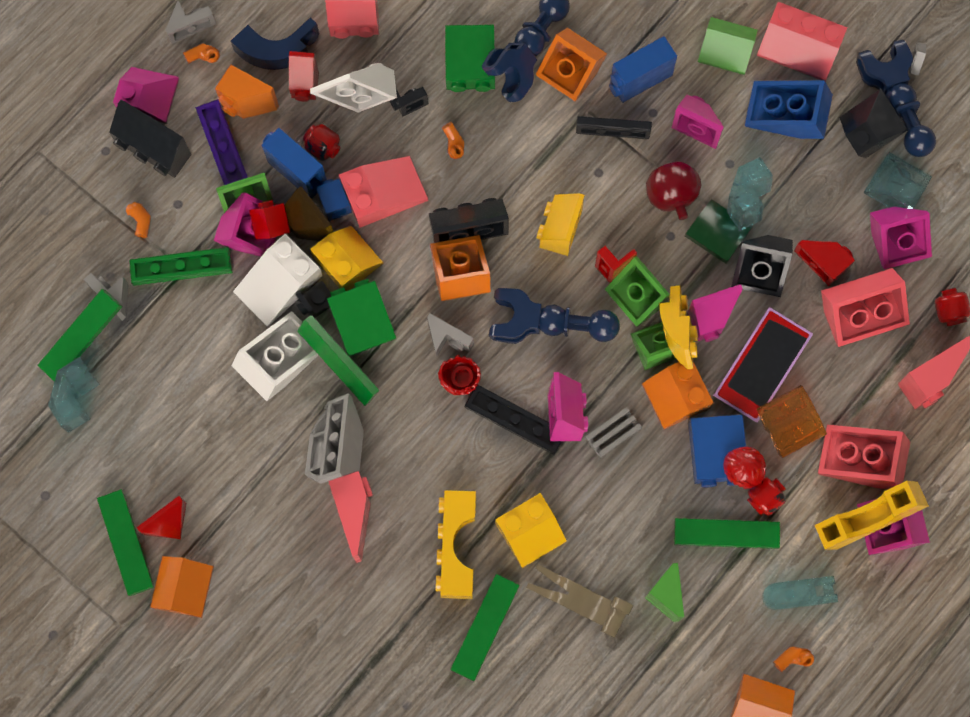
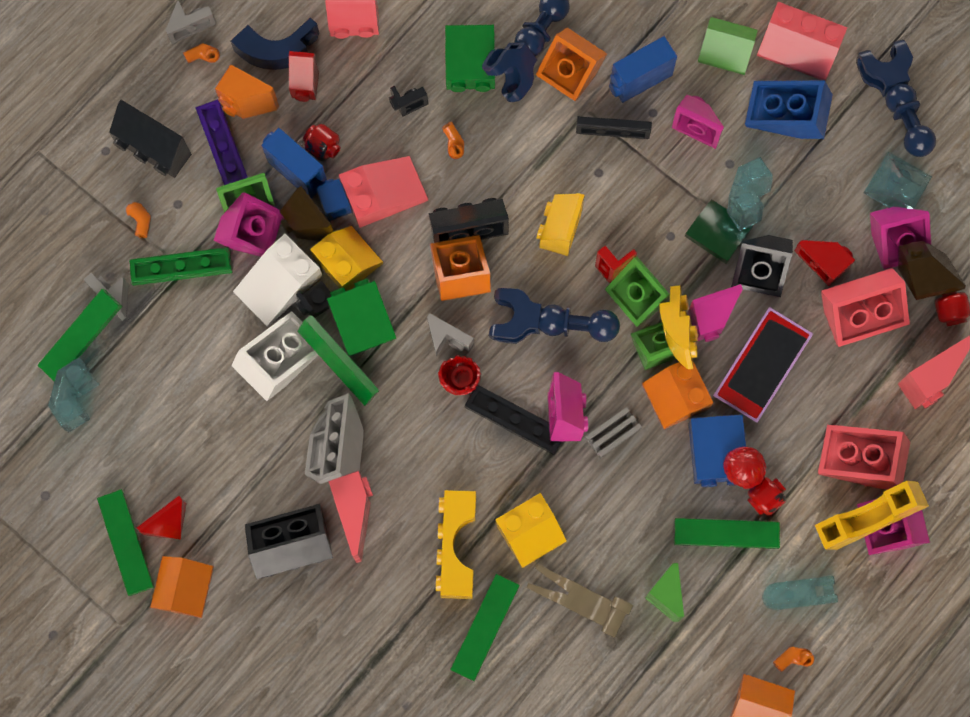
dark pink slope [113,67,179,123] -> none
red brick [249,200,290,240] -> none
white slope [310,63,397,112] -> none
dark red piece [646,162,702,220] -> none
clear orange slope [757,385,827,458] -> none
black slope [839,89,908,158] -> none
light grey tile [909,42,926,75] -> none
none -> black slope [245,504,333,579]
none -> dark brown slope [898,240,966,300]

